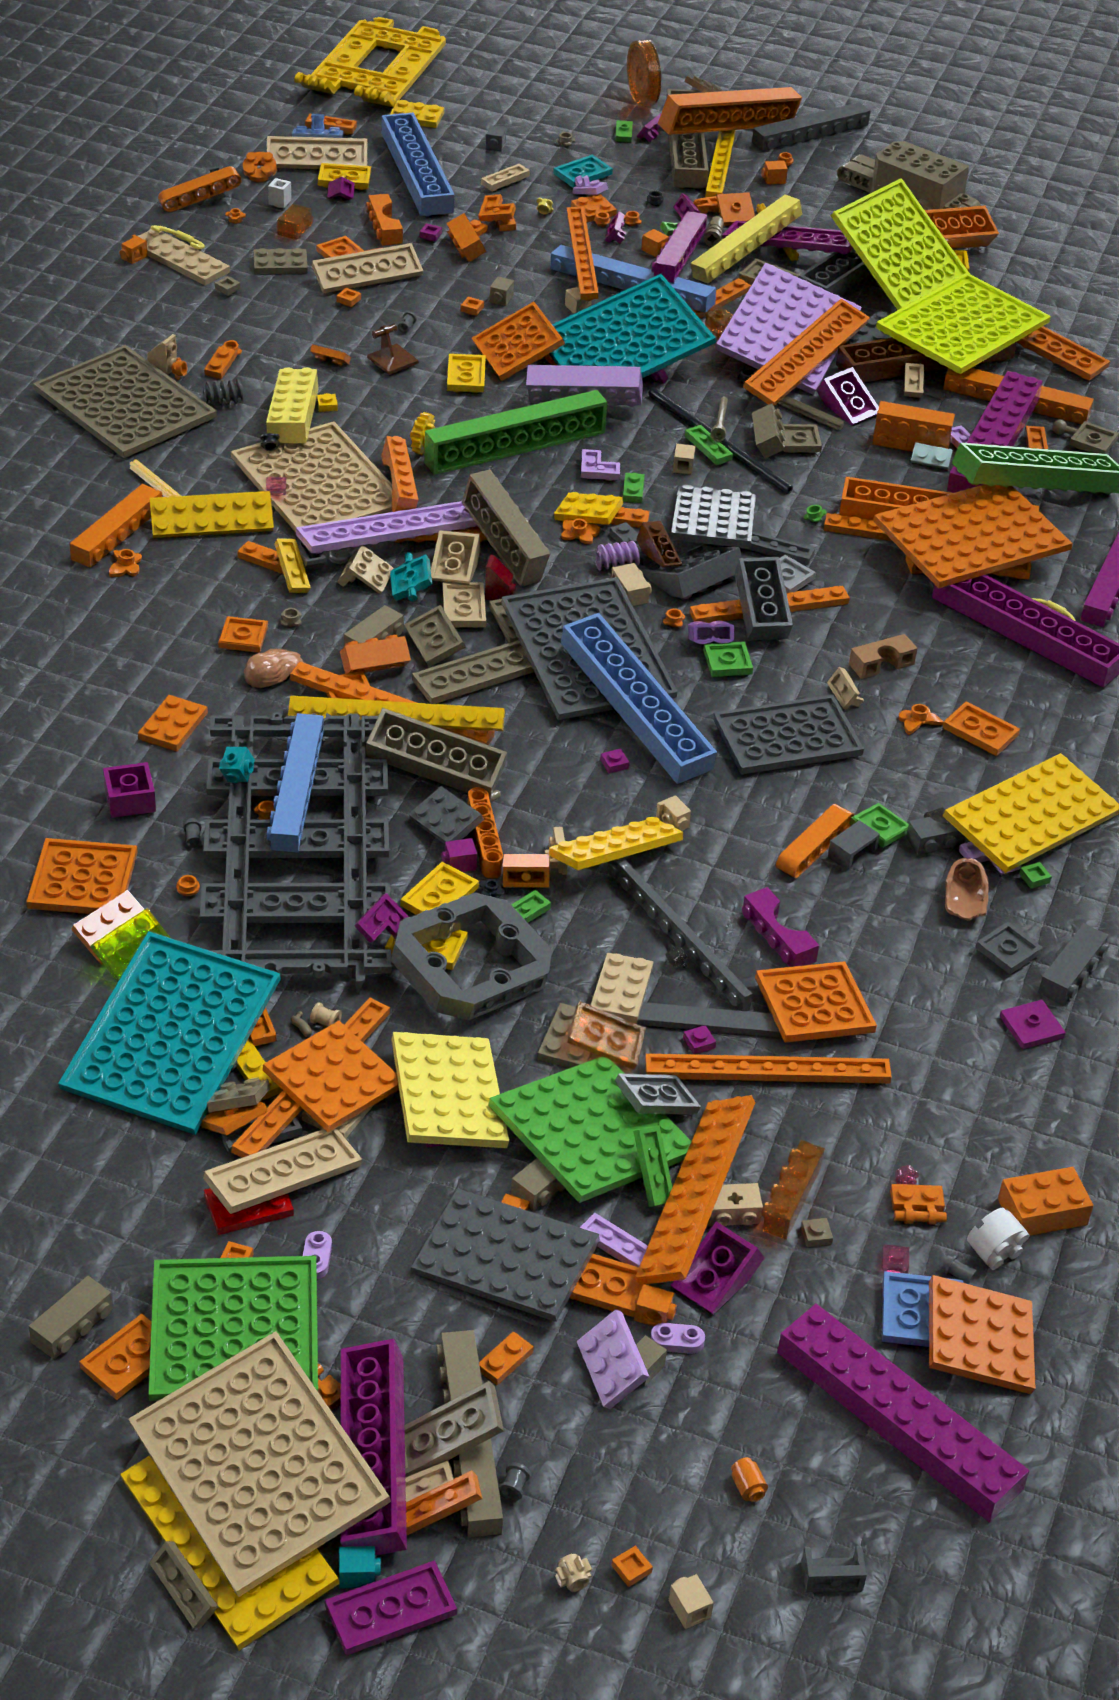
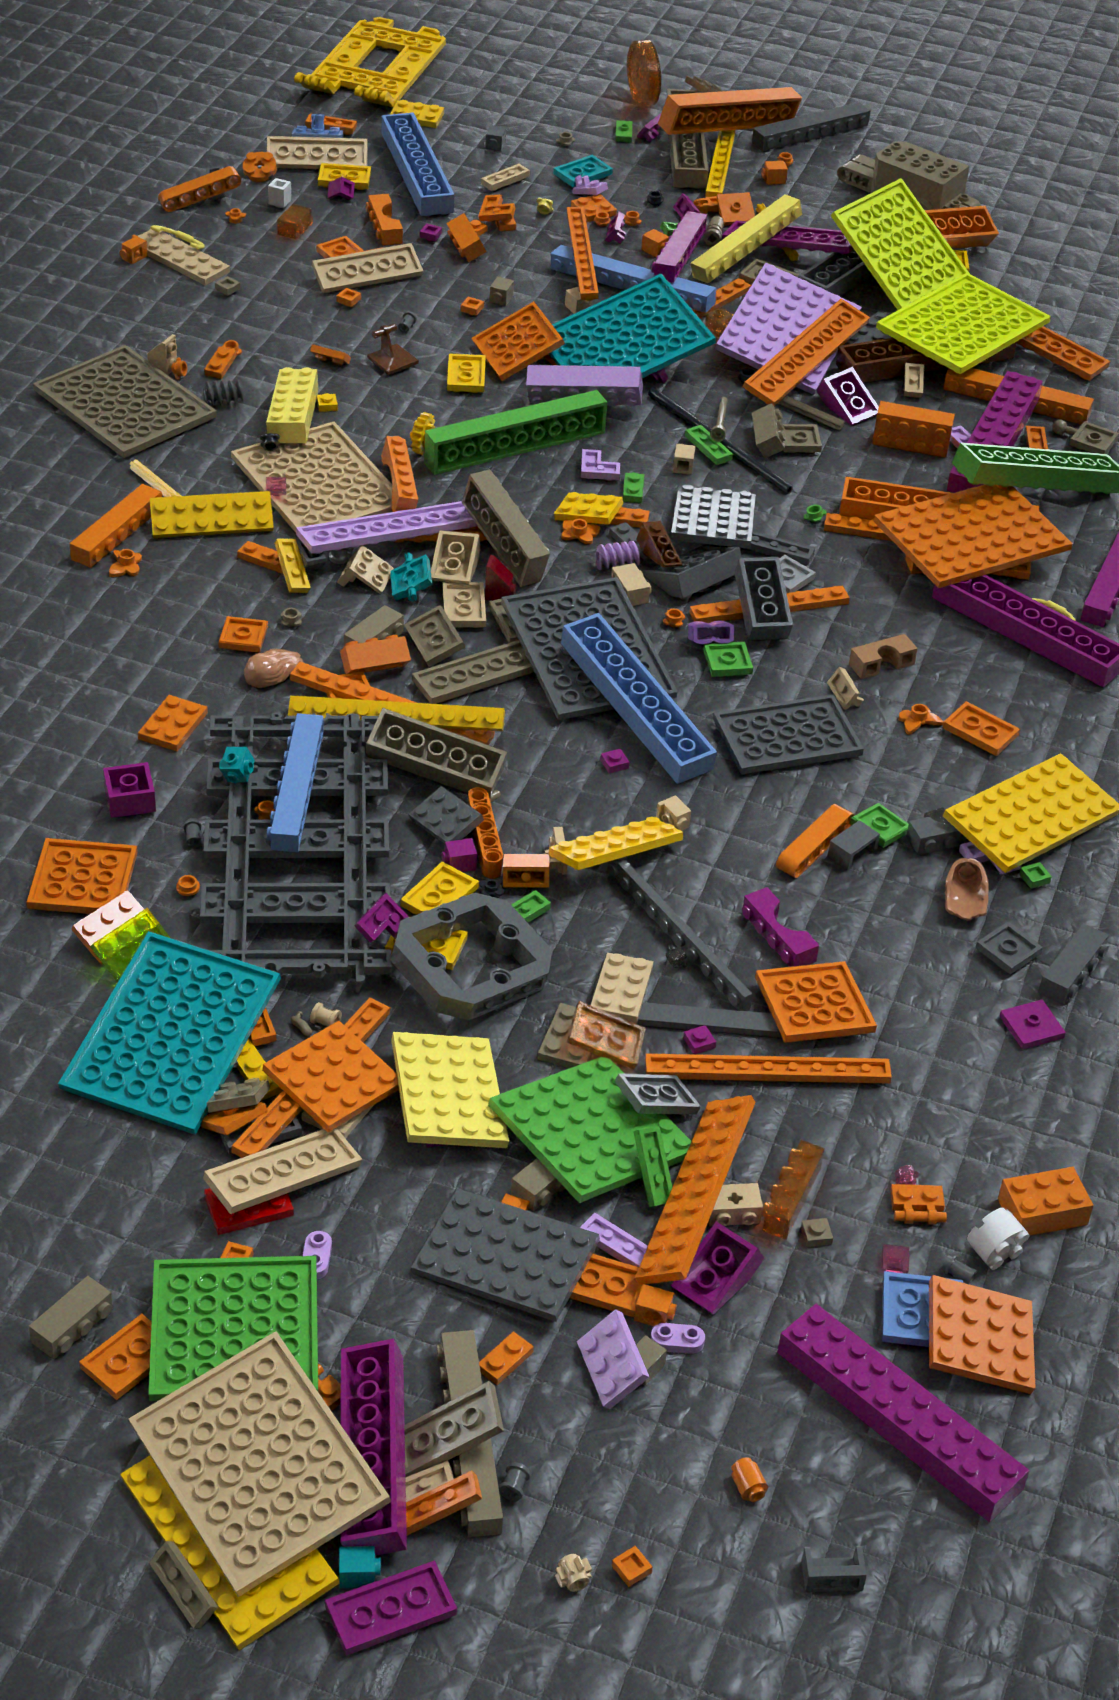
dark tan plate [253,248,308,274] -> none
tan brick [669,1574,714,1629] -> none
light aqua plate [911,442,953,470] -> none

